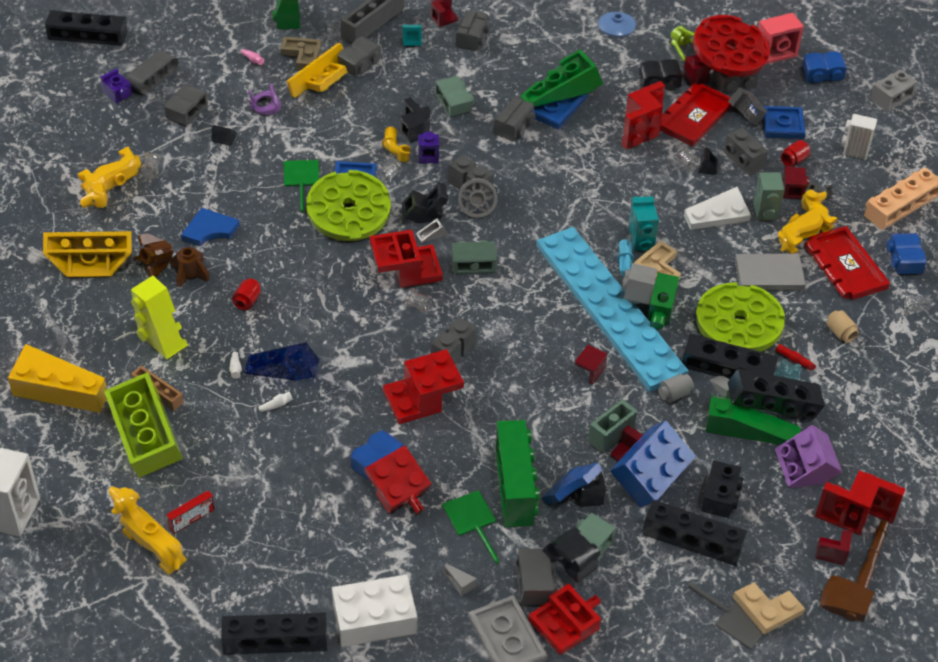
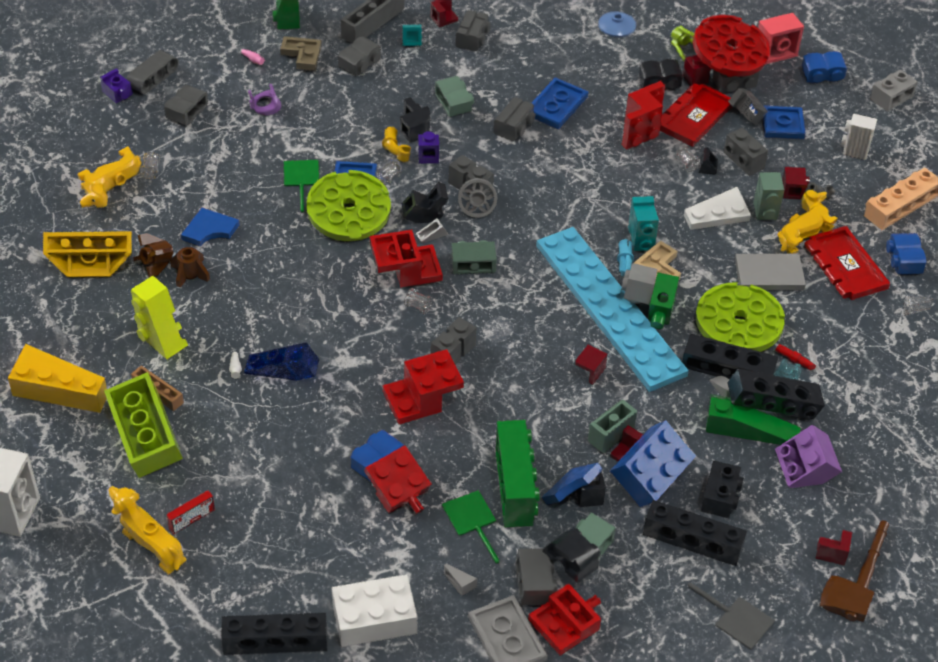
black brick [44,10,128,46] -> none
black slope [212,125,237,146] -> none
red brick [232,278,261,310] -> none
white piece [259,392,293,412] -> none
yellow bracket [287,43,347,98] -> none
green wedge [521,49,603,107] -> none
light grey brick [658,374,694,403] -> none
tan plate [733,582,805,635] -> none
red brick [780,140,811,167] -> none
red bracket [815,470,906,536] -> none
tan brick [826,310,859,343] -> none

